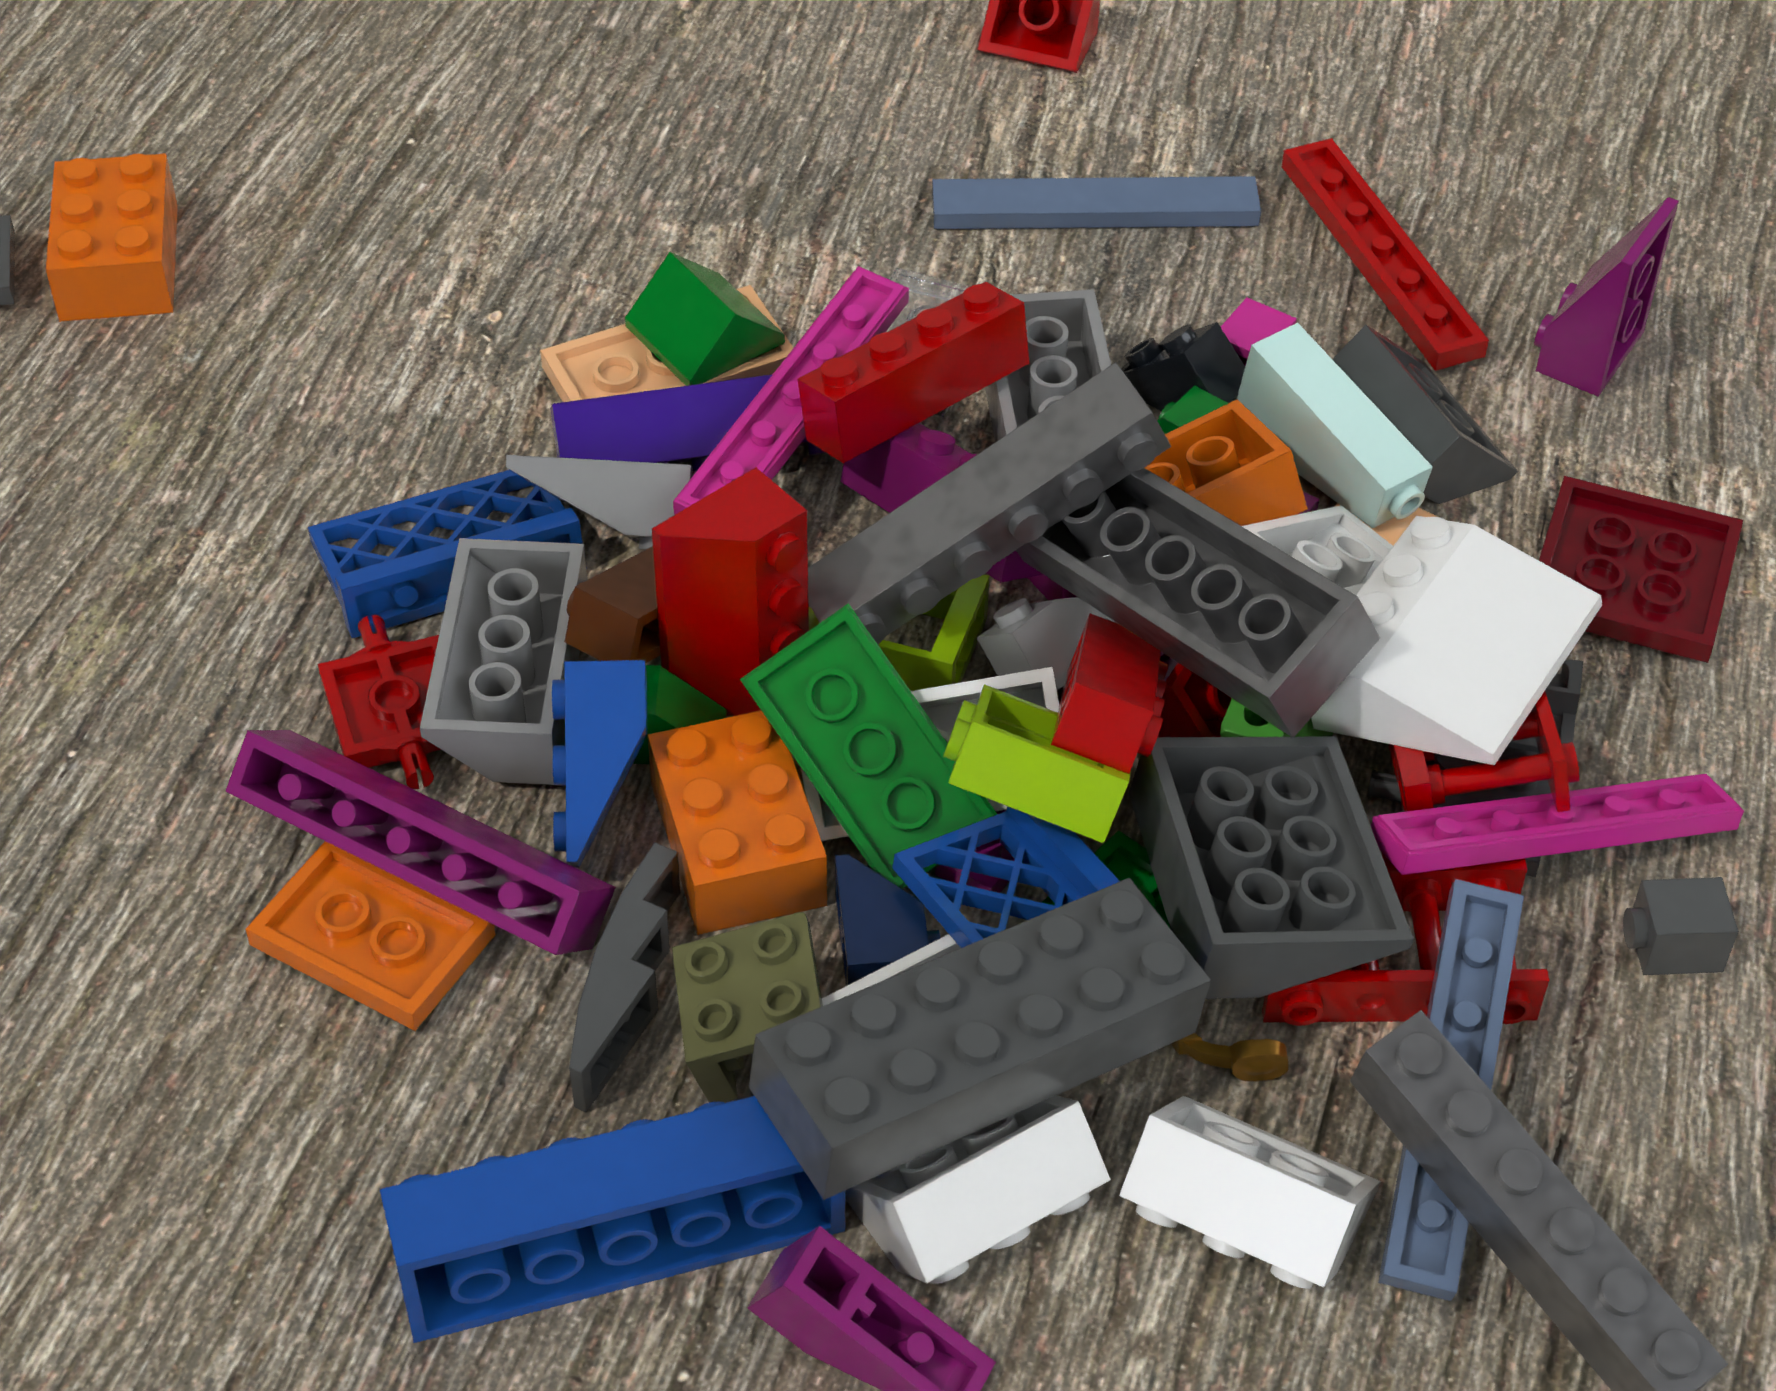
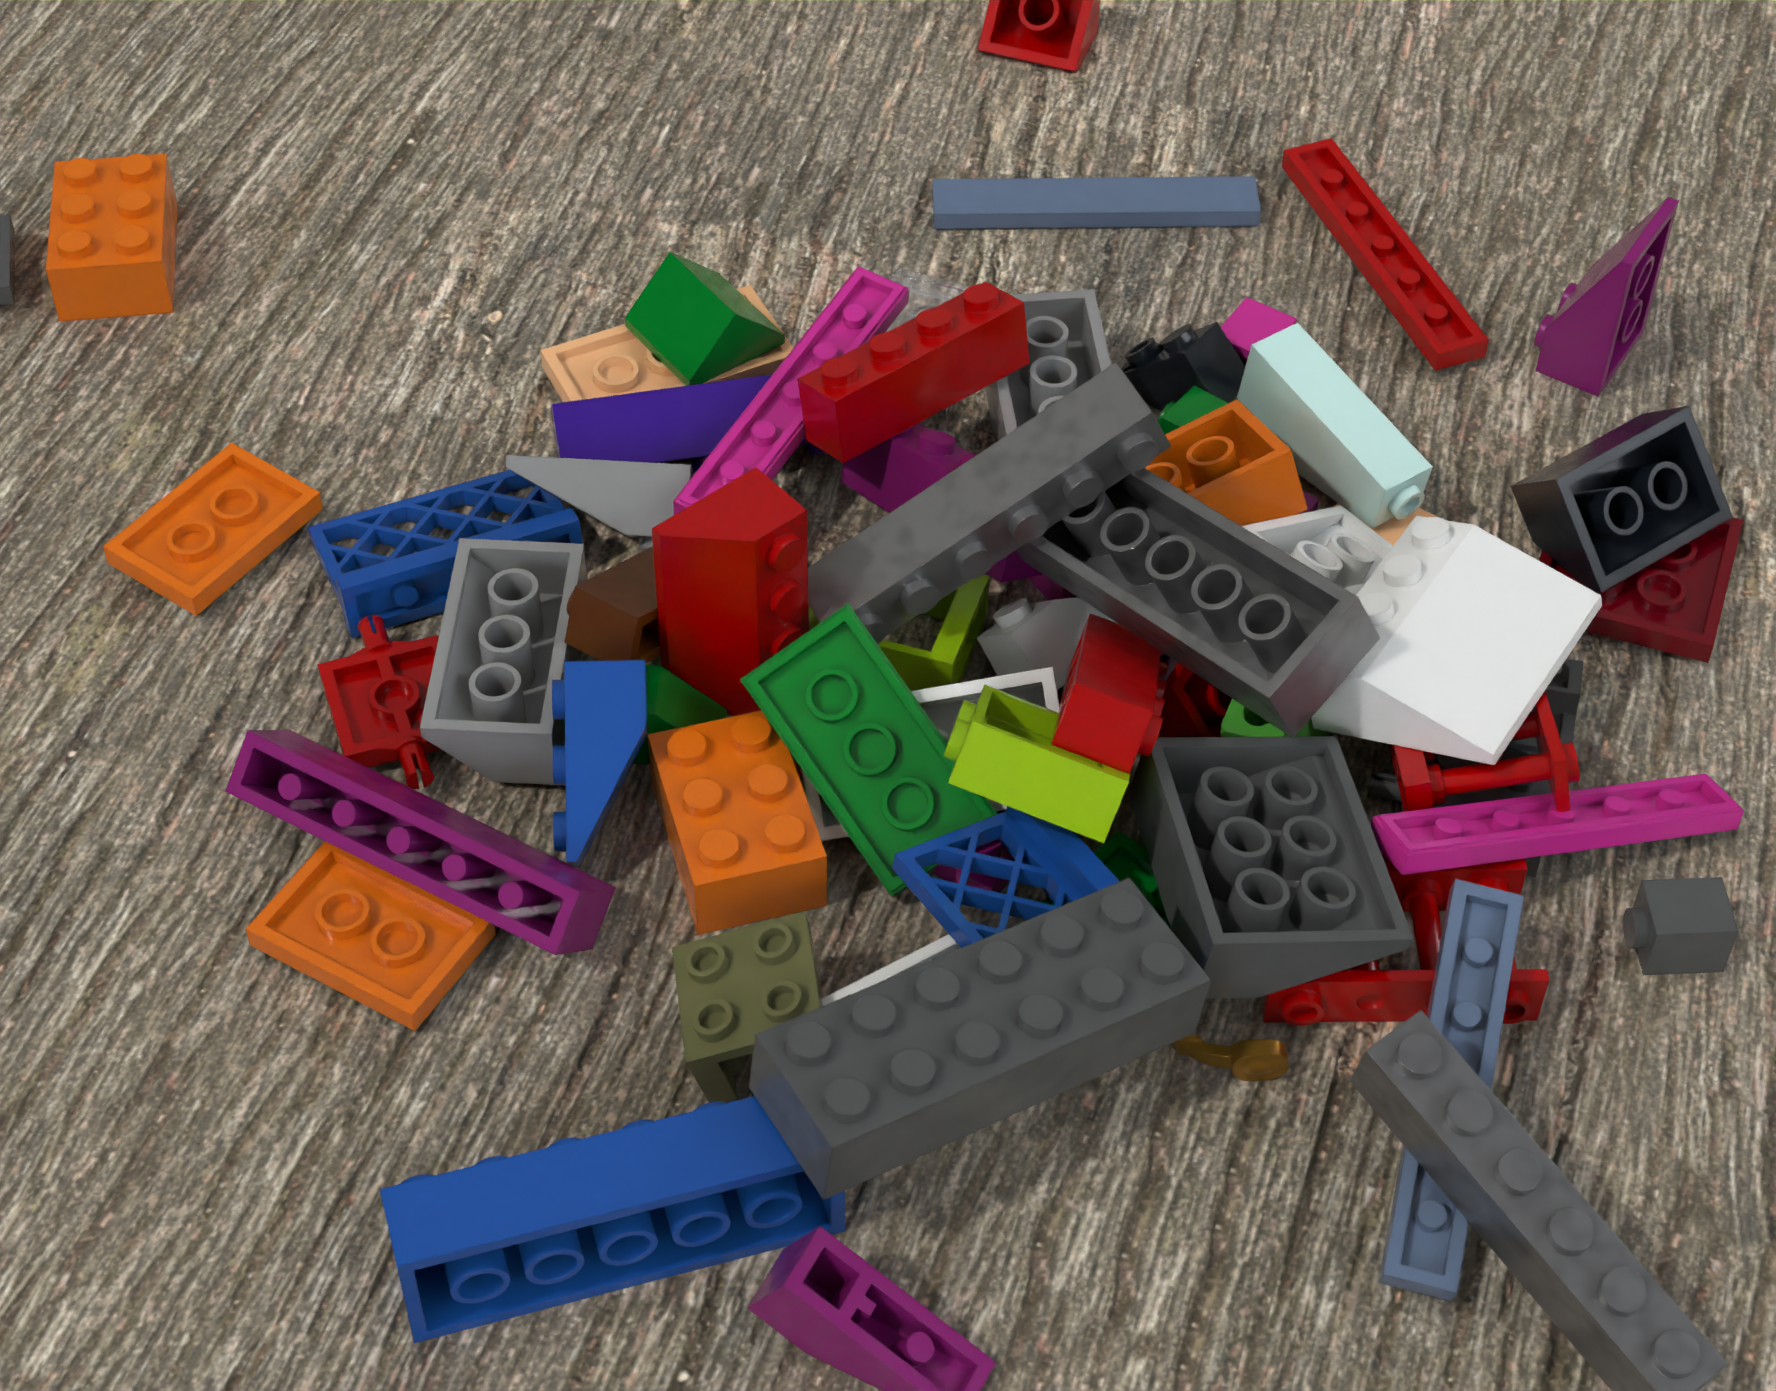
dark grey slope [569,842,681,1112] -> none
dark blue slope [835,854,941,986] -> none
white slope [845,1096,1111,1284] -> none
white slope [1119,1095,1381,1289] -> none
dark grey slope [1332,325,1518,504] -> none
none -> orange plate [103,443,323,616]
none -> black slope [1511,406,1733,593]

